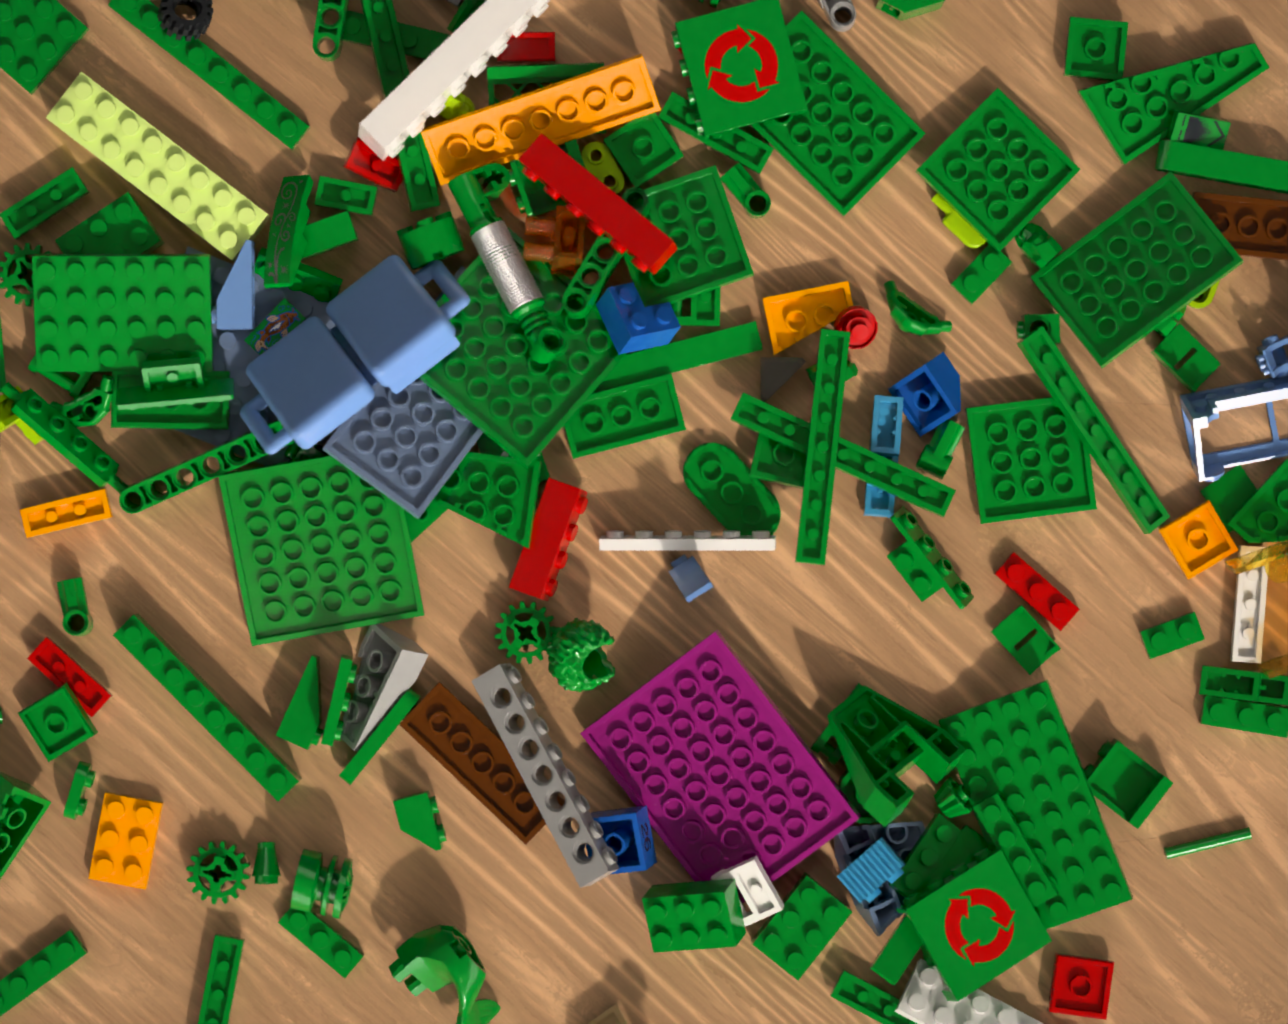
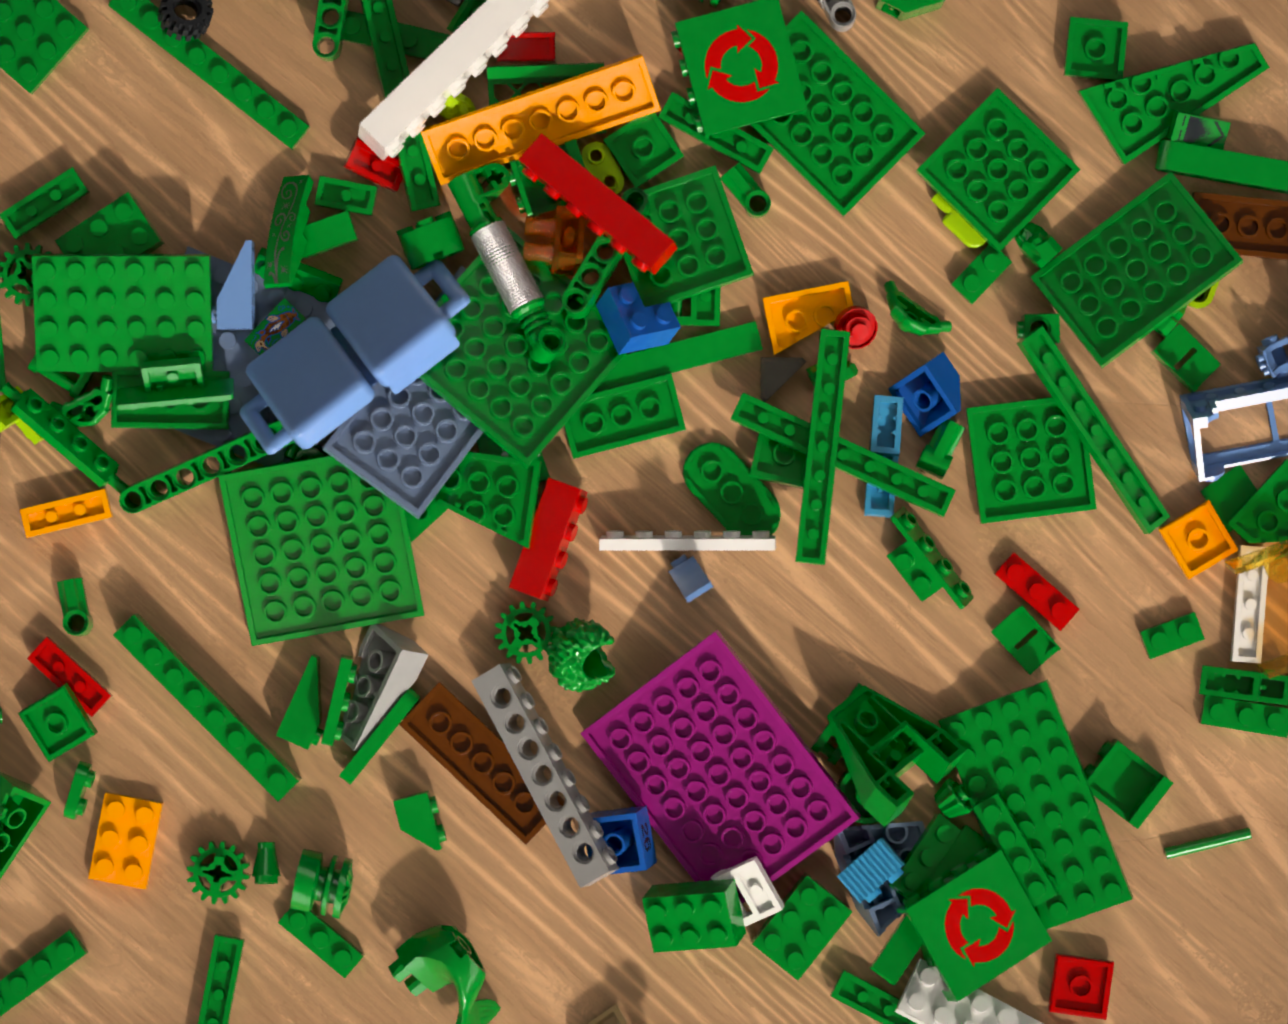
yellowish green brick [46,71,271,262] -> none

